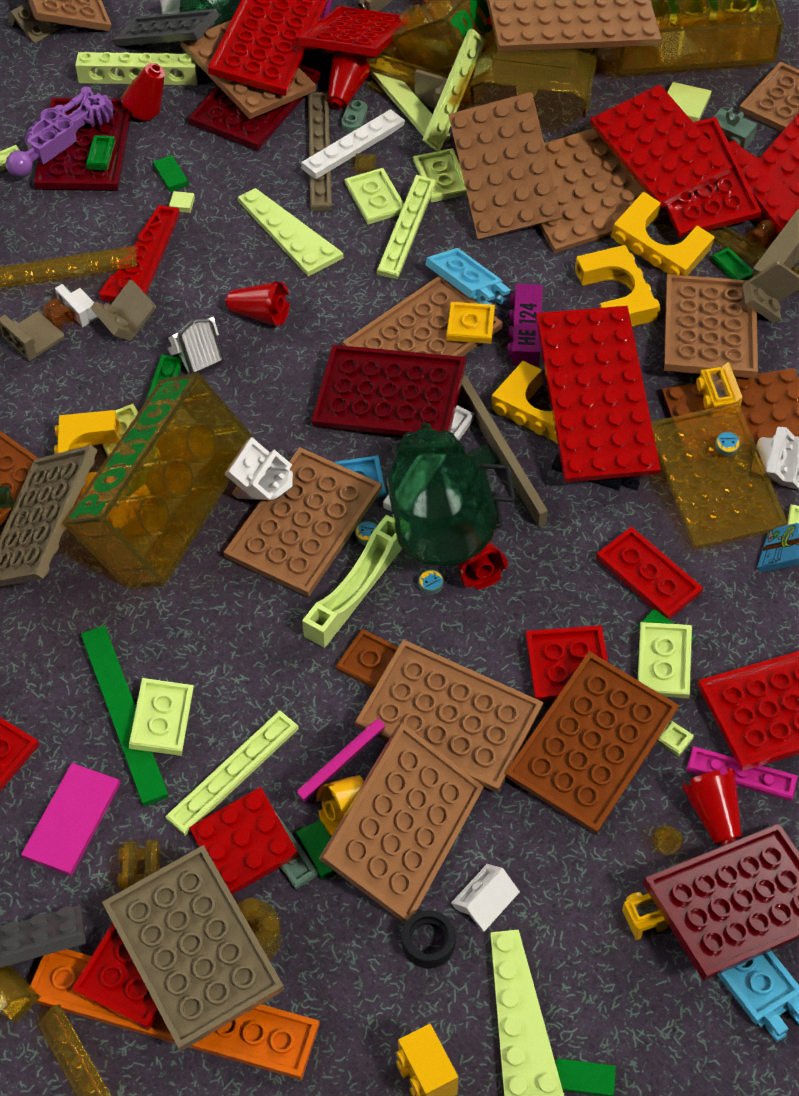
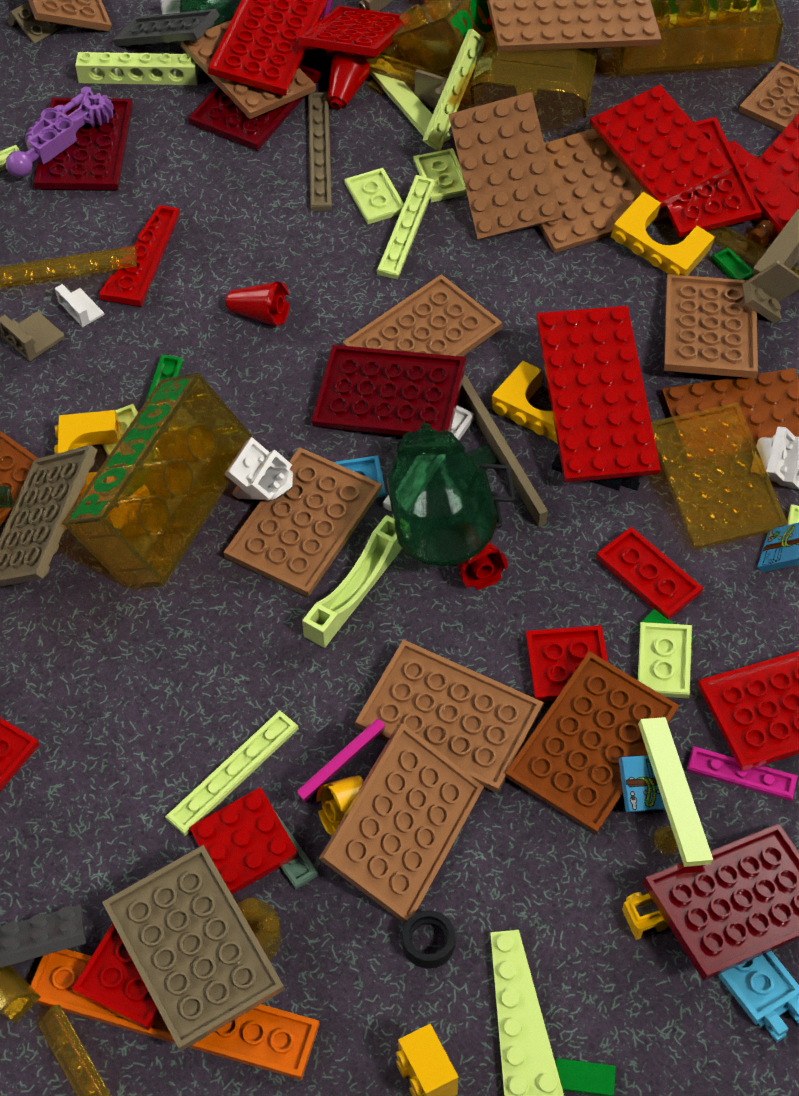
dark pink tile [21,763,121,877] -> none
clear orange wheel [43,298,75,329] -> none
green tile [81,625,169,807] -> none
green tile [86,135,115,171] -> none
dark tan bracket [90,280,156,341] -> none
clear yellow brick [117,839,161,890] -> none
red cone [121,63,165,121] -> none
yellowish green tile [129,678,194,756] -> none
green tile [153,155,189,192] -> none
white piece [168,317,224,376] -> none
yellowish green tile [169,191,195,213] -> none
yellowish green wing [238,188,344,276] -> none
green tile [296,820,336,880] -> none
white plate [301,109,405,180] -> none
dark orange tile [335,629,398,689] -> none
sand green plate [342,100,368,132] -> none
clear yellow tile [355,154,377,173] -> none
tile [355,521,377,546] -> none
tile [419,570,443,595] -> none
medium azure tile [425,248,510,305] -> none
yellow tile [446,302,495,344] -> none
white panel [451,864,520,932] -> none
magenta brick [508,284,543,366] -> none
yellow arch [575,245,660,326] -> none
yellowish green tile [657,721,694,757] -> none
yellowish green tile [667,82,712,122] -> none
red cone [682,768,742,846] -> none
yellow window [697,362,743,418] -> none
sand green brick [714,107,757,149] -> none
tile [715,432,740,457] -> none
none -> dark azure tile [618,755,666,813]
none -> yellowish green tile [638,717,713,867]

